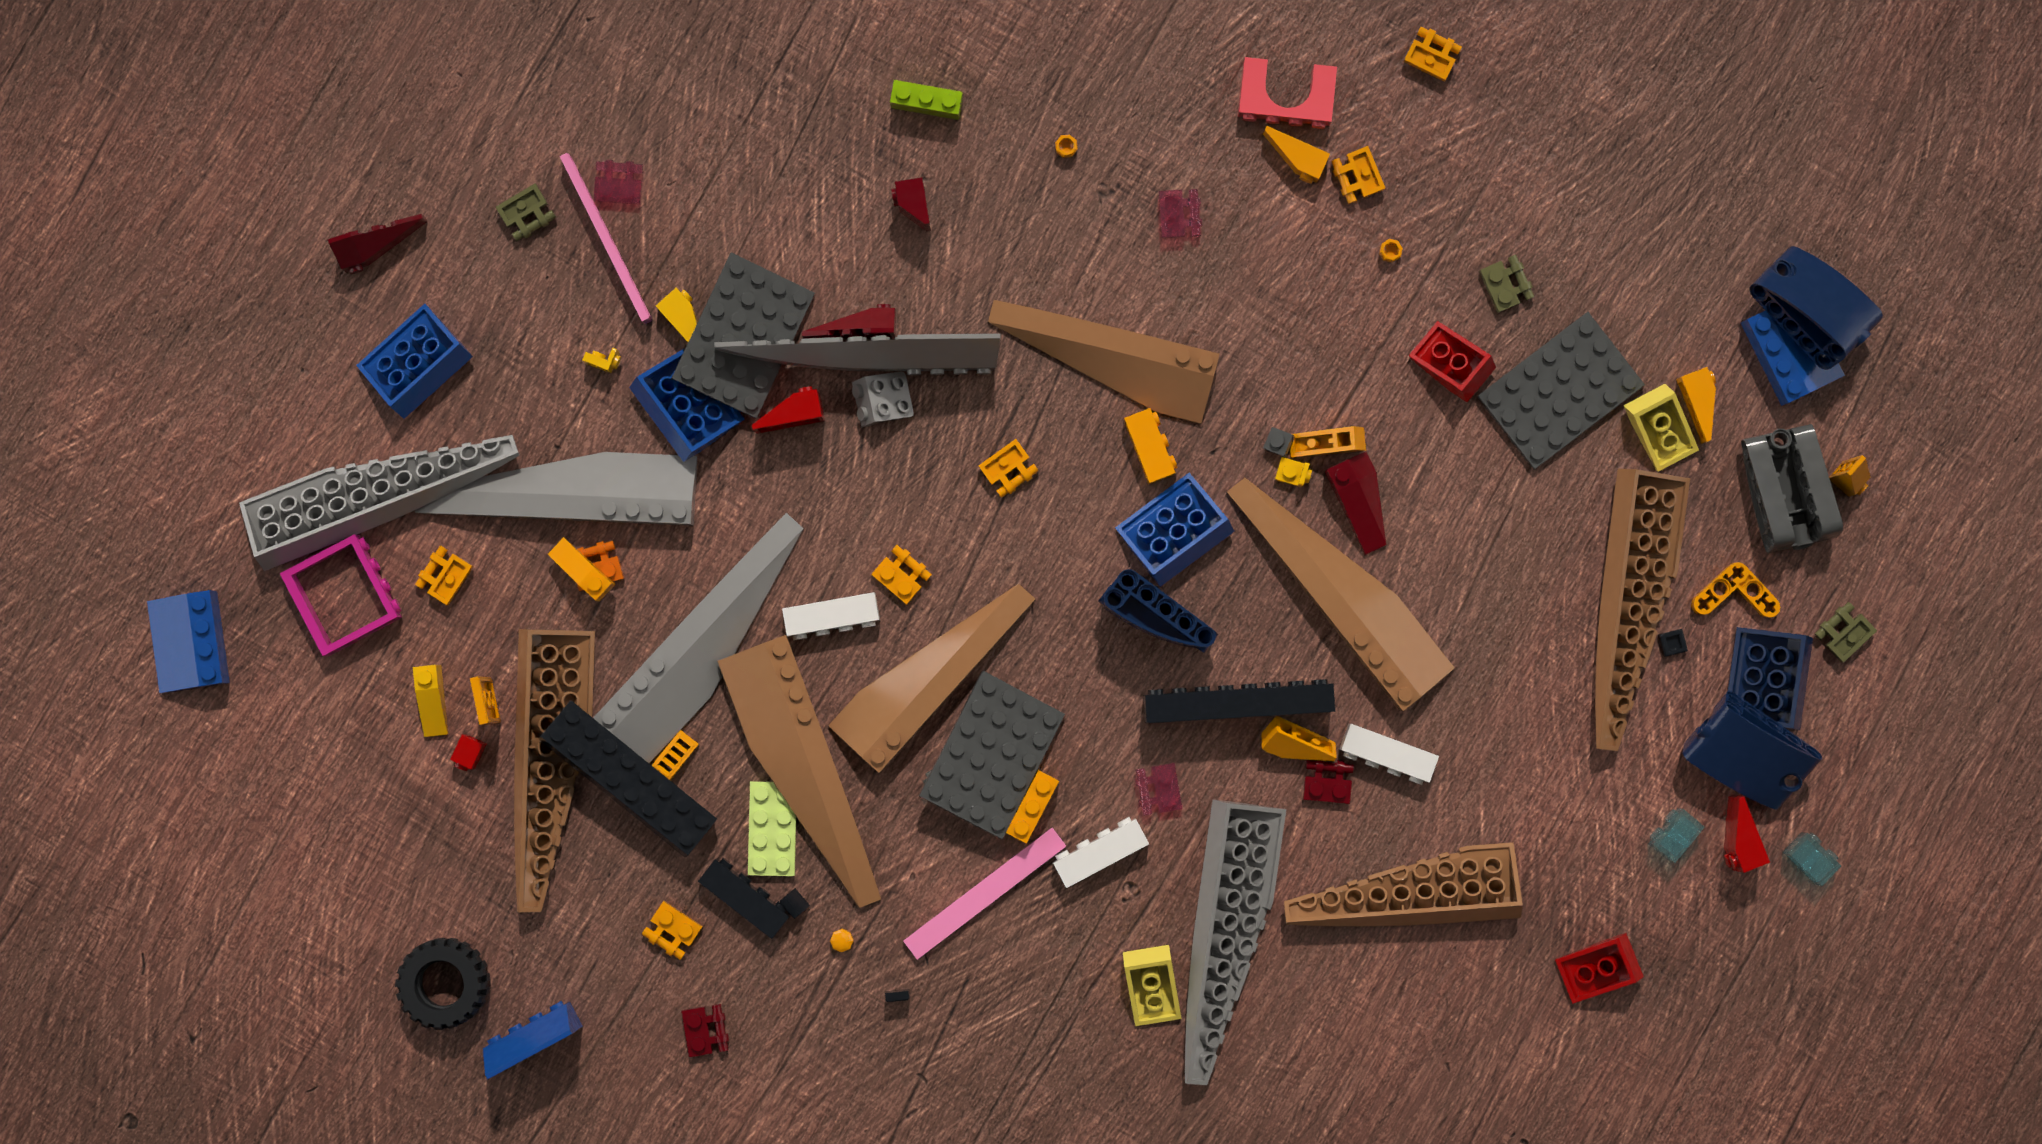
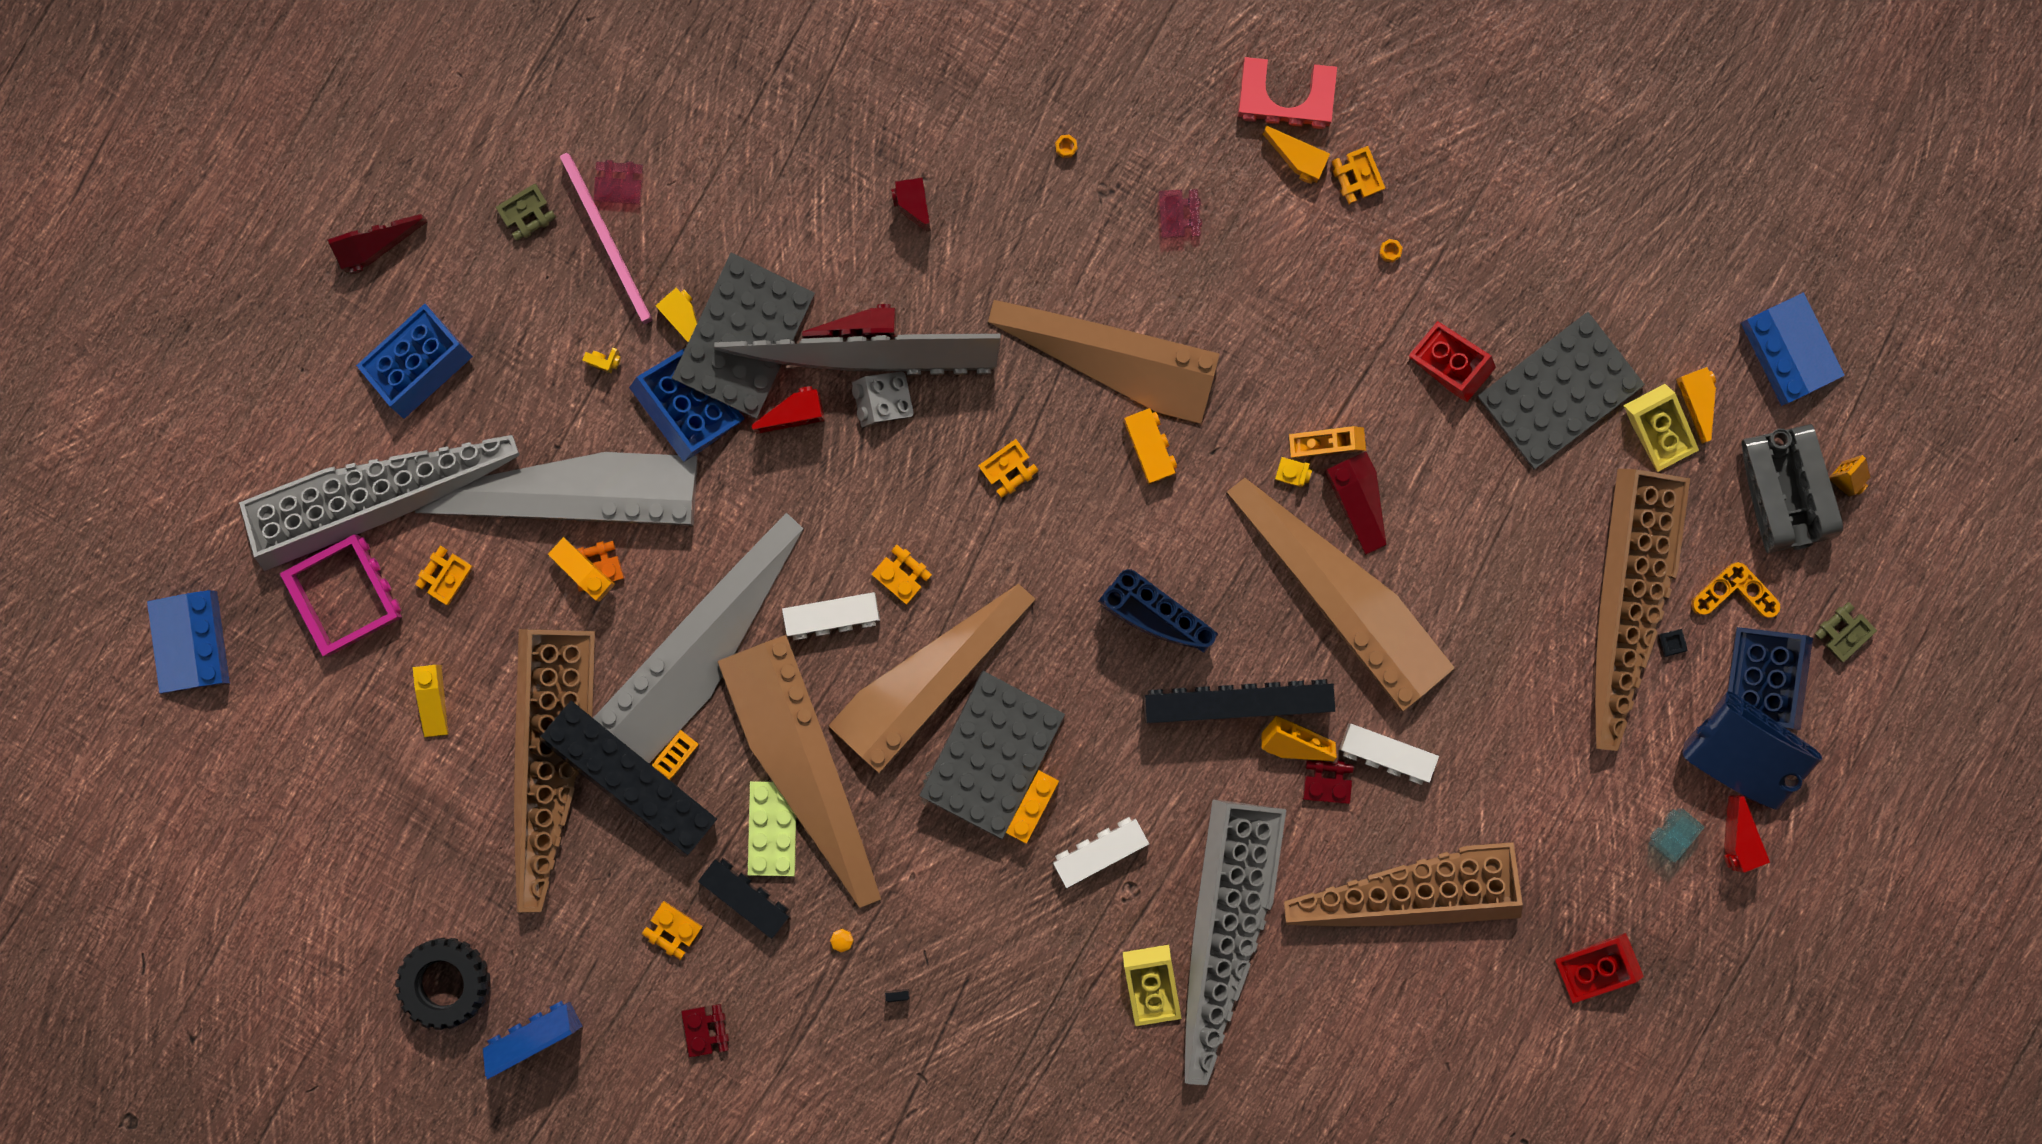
red brick [450,734,487,772] -> none
light orange tile [470,676,501,725] -> none
black tile [779,888,810,919] -> none
lime brick [890,80,963,120] -> none
bright pink tile [903,827,1066,960] -> none
blue slope [1115,473,1235,587] -> none
clear pink plate [1135,763,1182,816] -> none
dark grey plate [1263,427,1295,458] -> none
light orange plate [1403,26,1462,82] -> none
olive plate [1479,255,1535,313] -> none
dark blue panel [1749,246,1883,370] -> none
clear light blue brick [1783,832,1841,886] -> none

